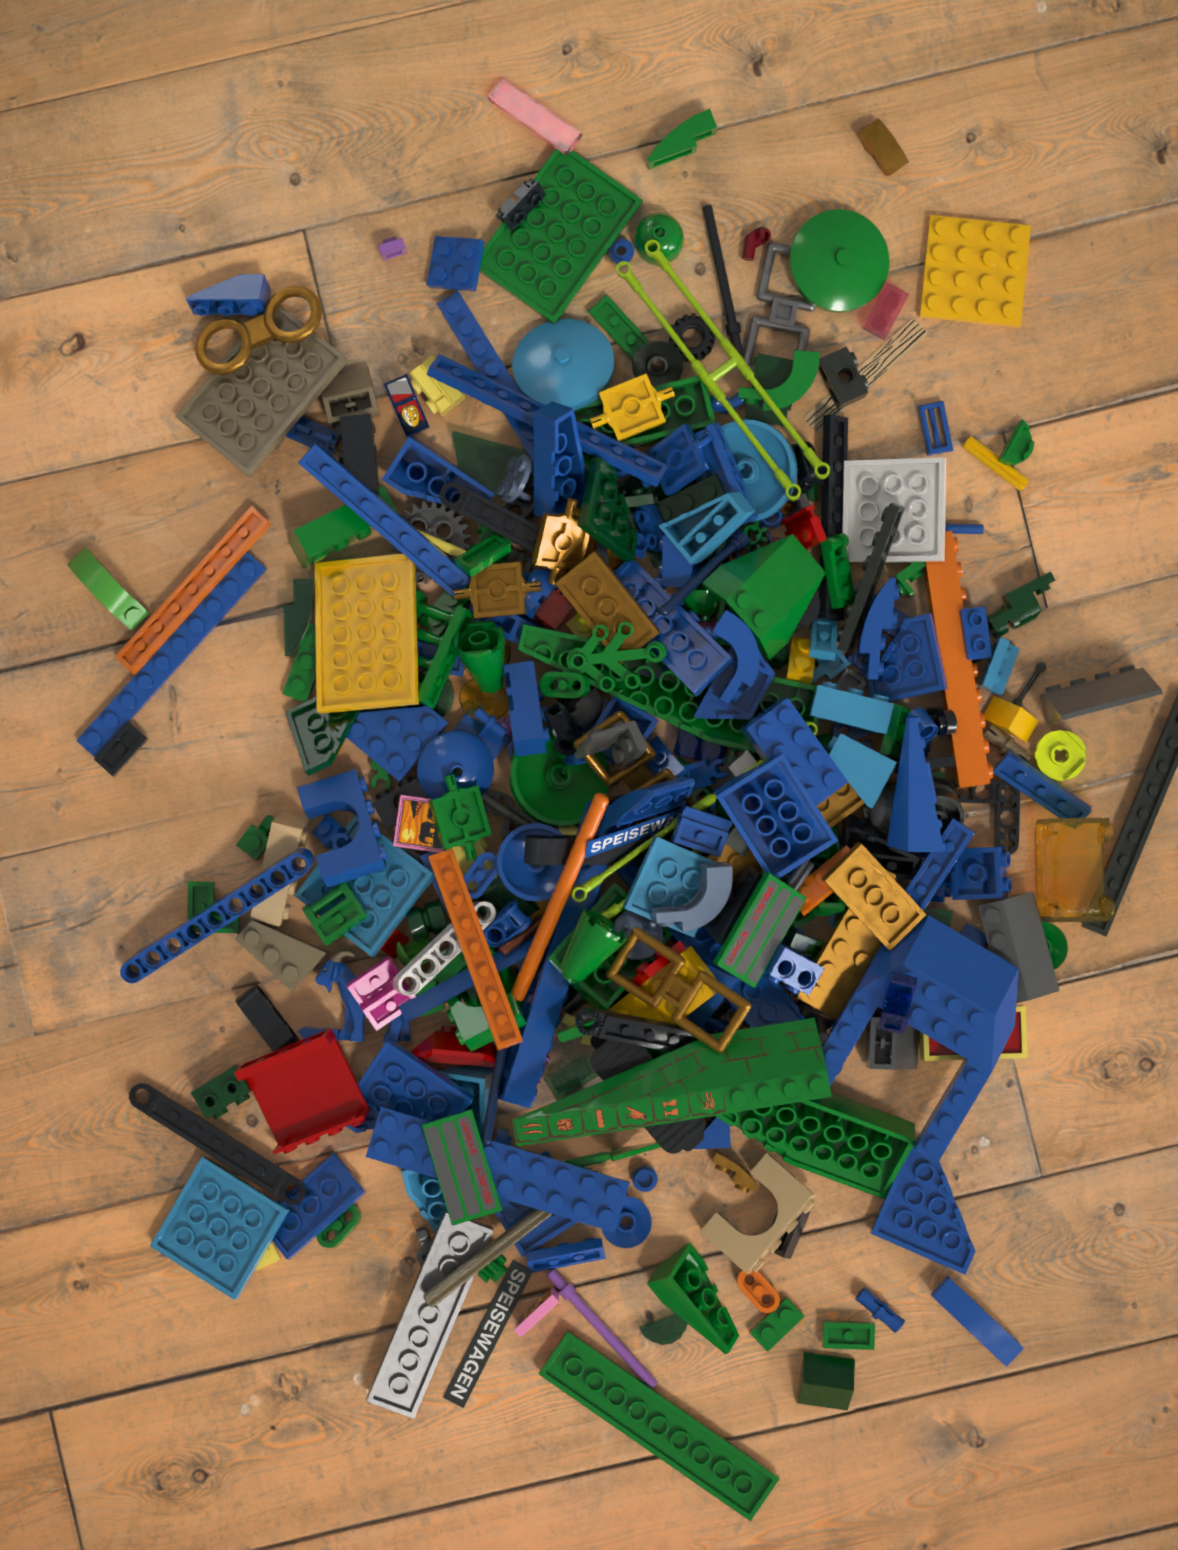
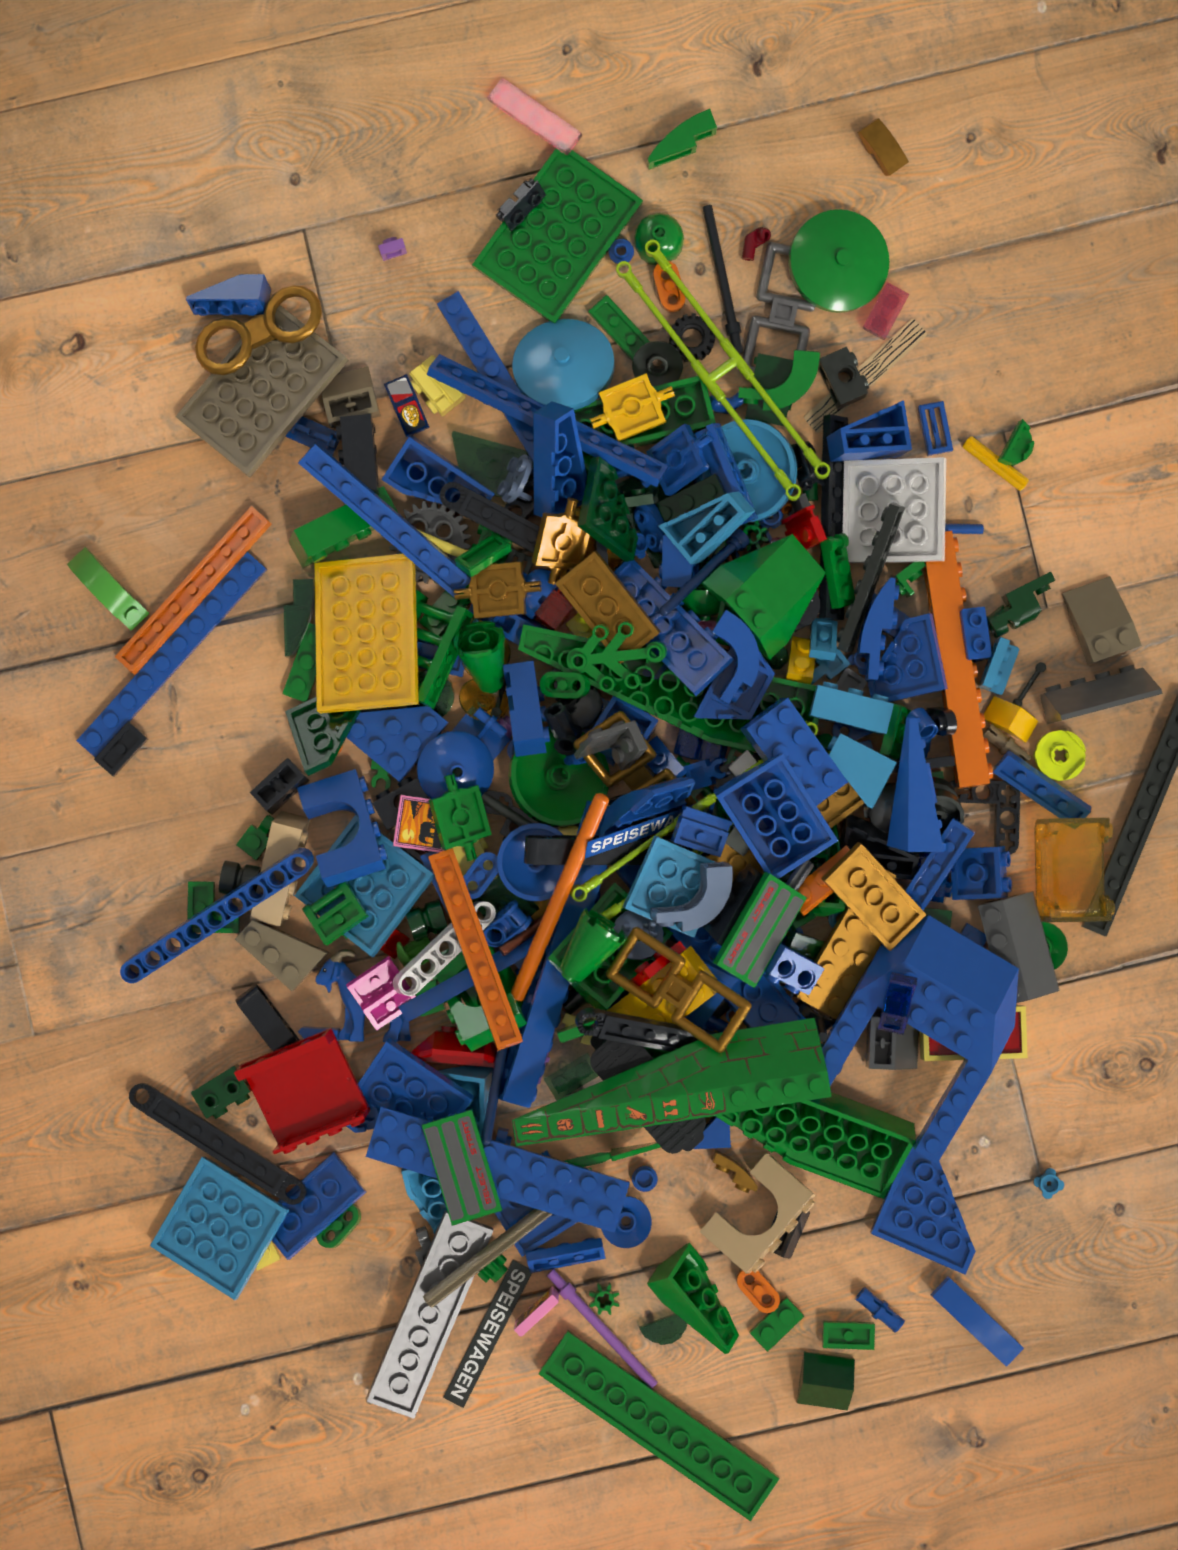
blue plate [312,814,353,850] -> none
blue plate [426,236,485,292] -> none
yellow plate [919,215,1031,328] -> none
none -> pearl dark grey wheel [219,861,261,894]
none -> black brick [250,758,310,815]
none -> pearl dark grey hinge [491,675,506,718]
none -> green gear [589,1283,620,1315]
none -> orange plate [653,261,685,312]
none -> blue wedge [826,400,912,462]
none -> dark azure plate [1033,1168,1064,1199]
none -> dark tan slope [1062,576,1142,665]

